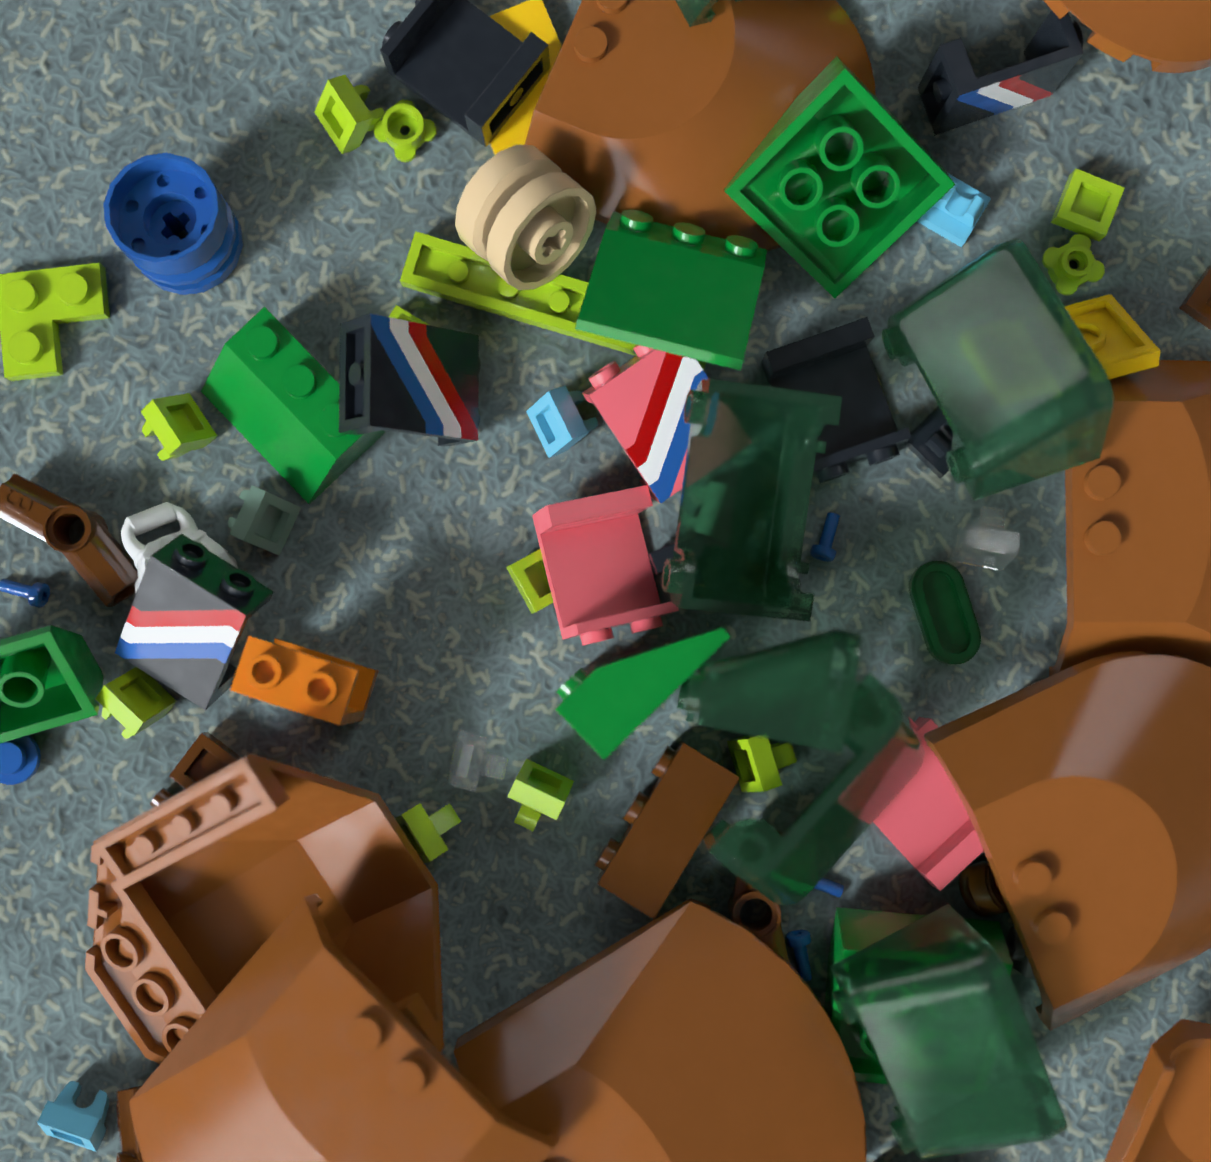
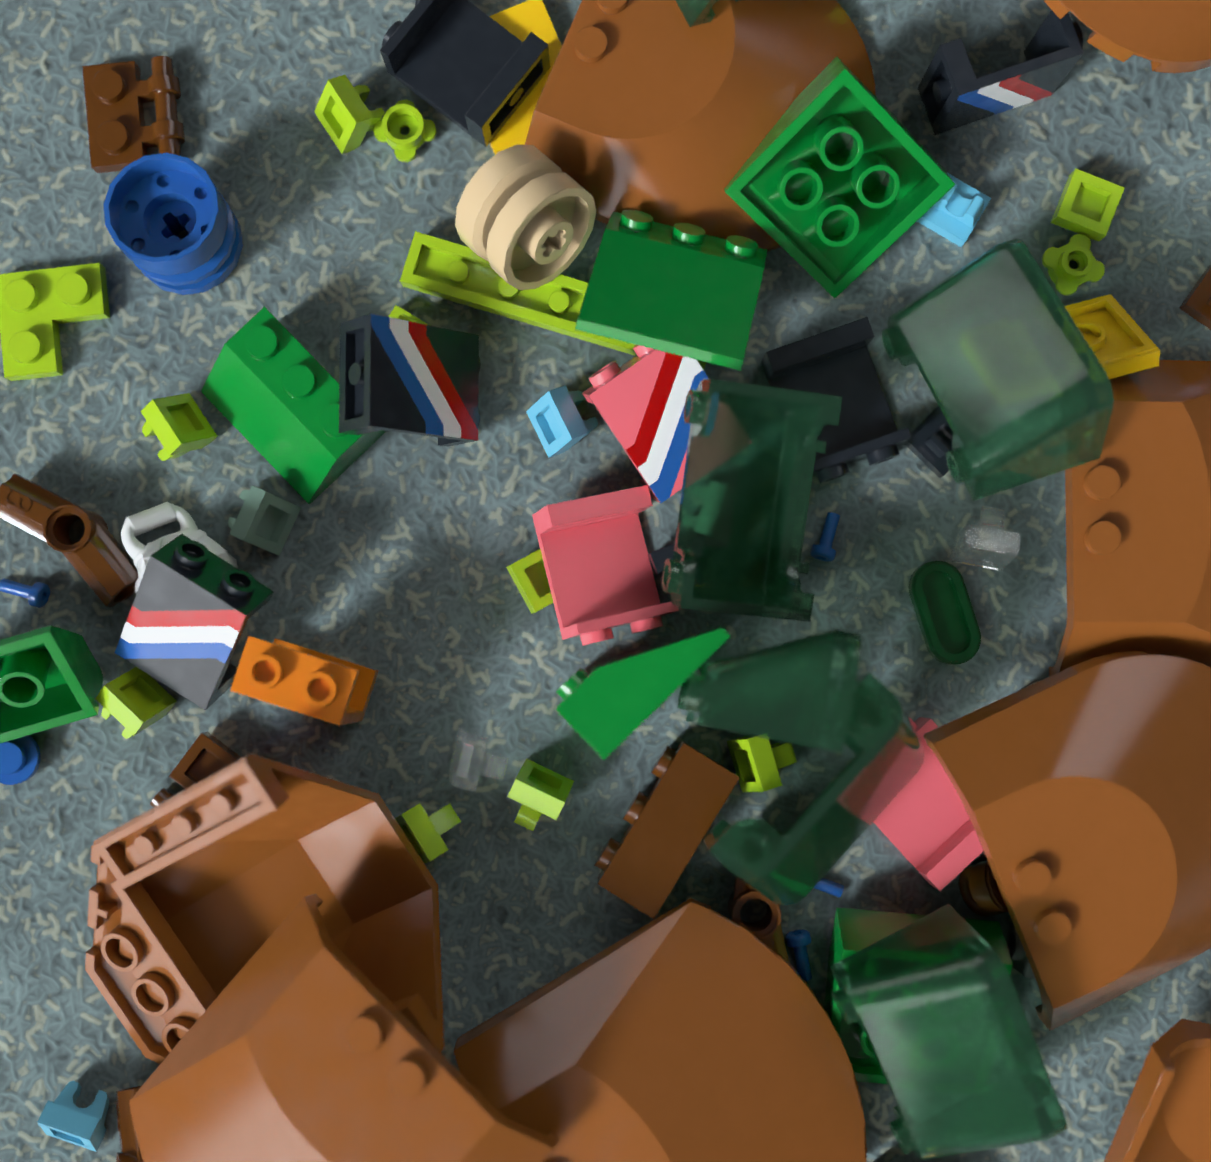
none -> reddish brown plate [83,56,185,173]

